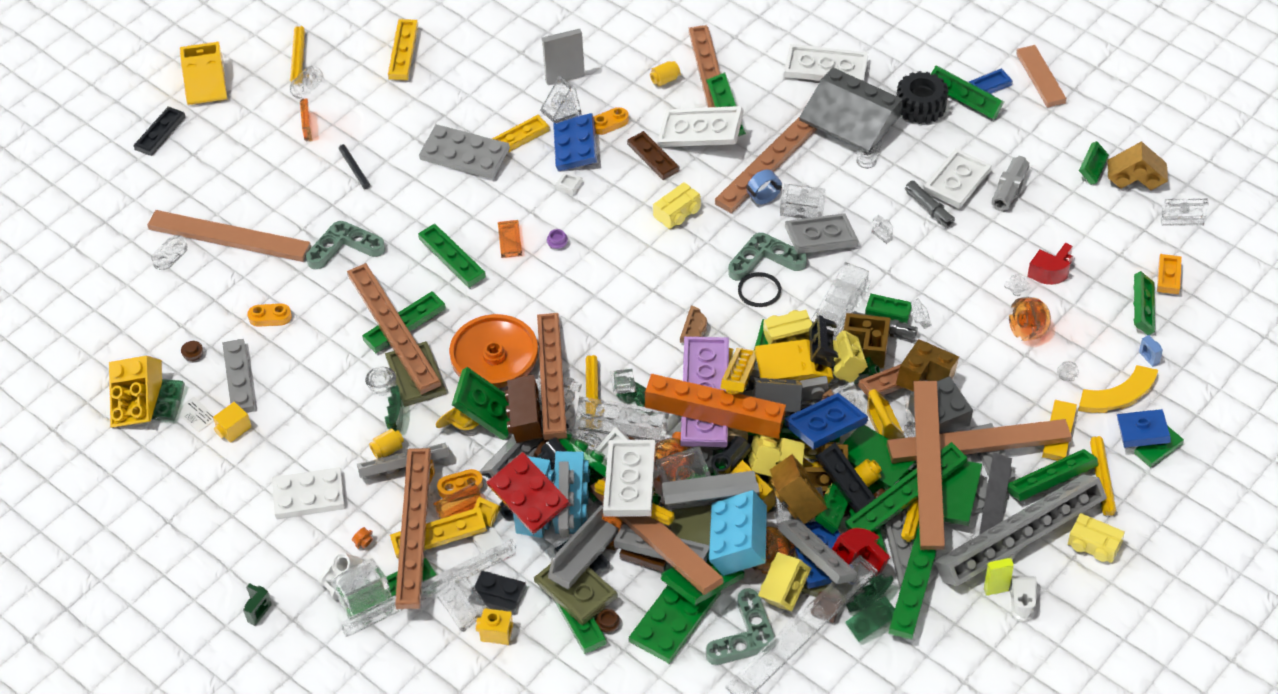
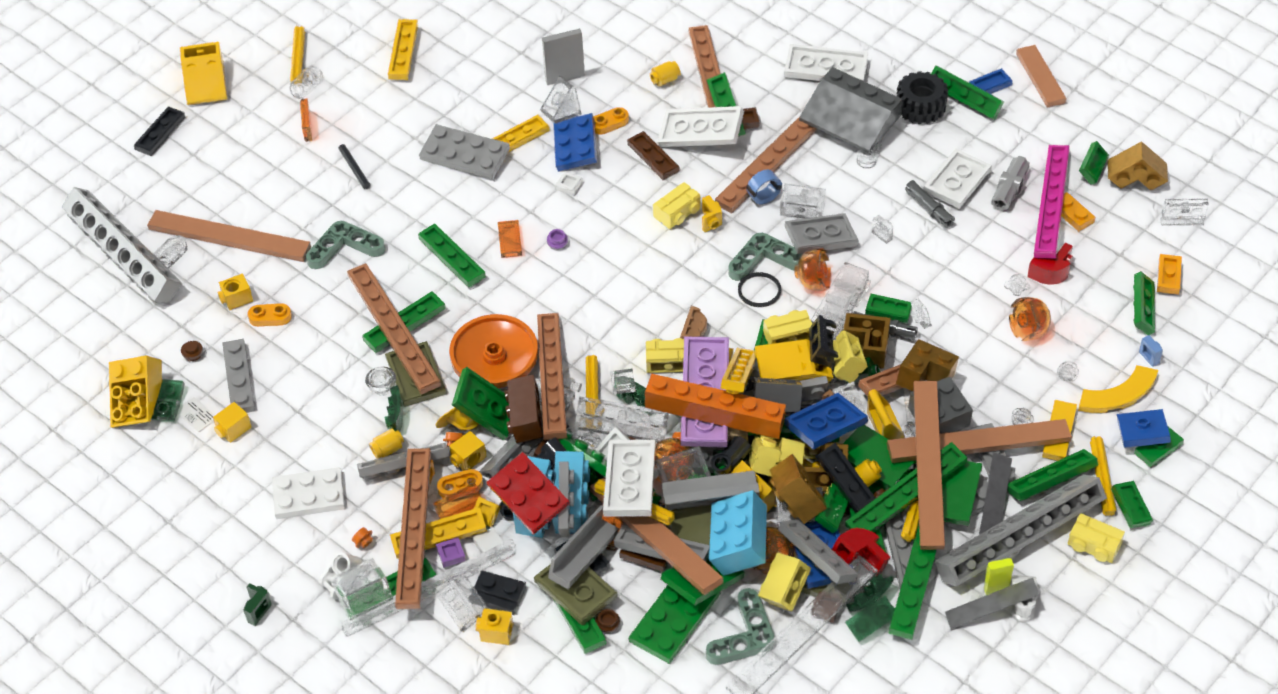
none -> light grey brick [62,187,182,304]
none -> yellow brick [217,273,254,311]
none -> medium lavender plate [436,538,466,568]
none -> orange plate [443,432,464,447]
none -> yellow brick [449,431,487,471]
none -> light yellow brick [646,338,684,373]
none -> yellow bracket [702,195,722,232]
none -> reddish brown plate [742,107,759,129]
none -> clear orange cylinder [794,248,831,291]
none -> flat silver sticker [945,577,1039,629]
none -> clear plate [1012,408,1034,425]
none -> dark pink tile [1034,145,1070,258]
none -> light orange plate [1061,192,1096,232]
none -> green plate [1111,480,1153,529]

